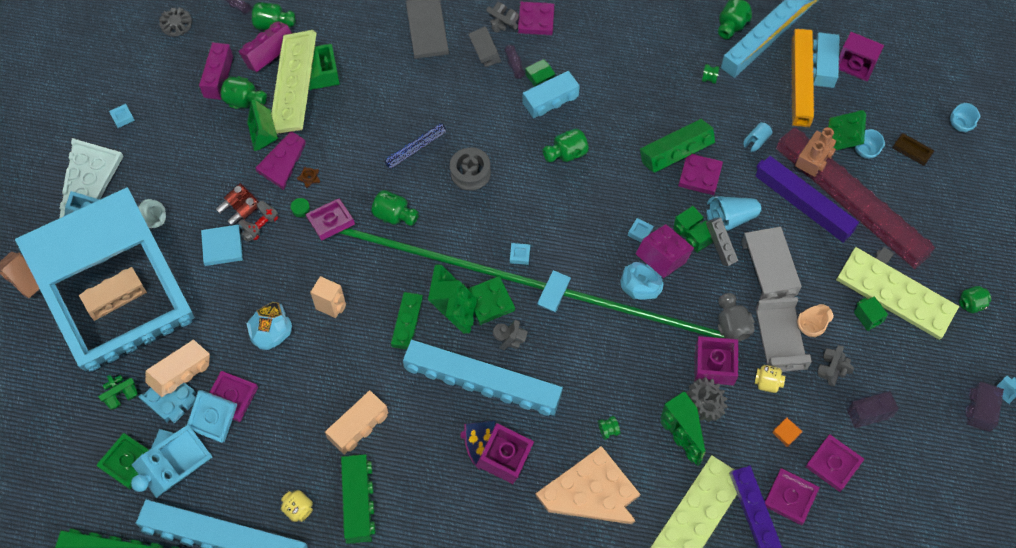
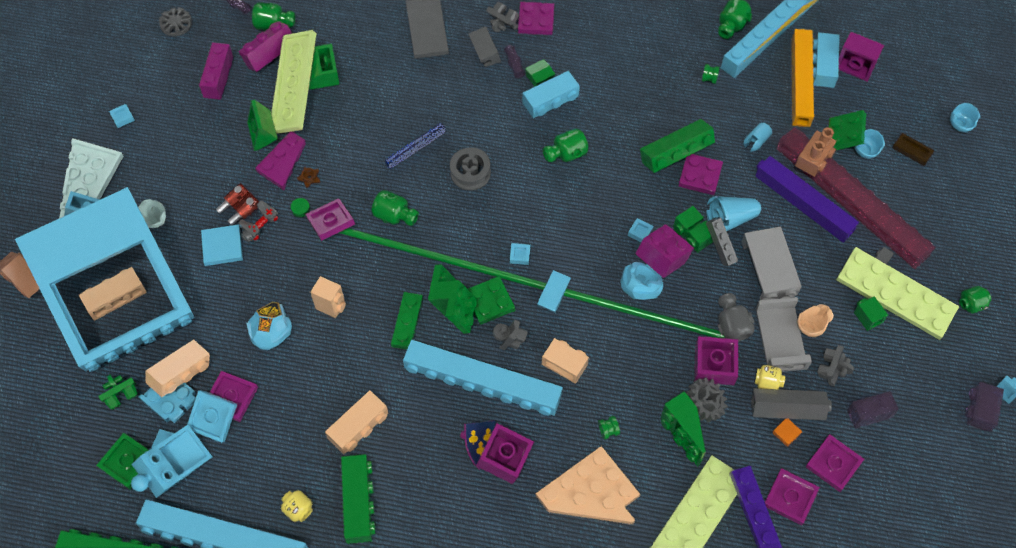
green piece [221,76,267,110] -> none
none -> light nougat brick [542,338,589,384]
none -> dark grey brick [751,388,832,420]

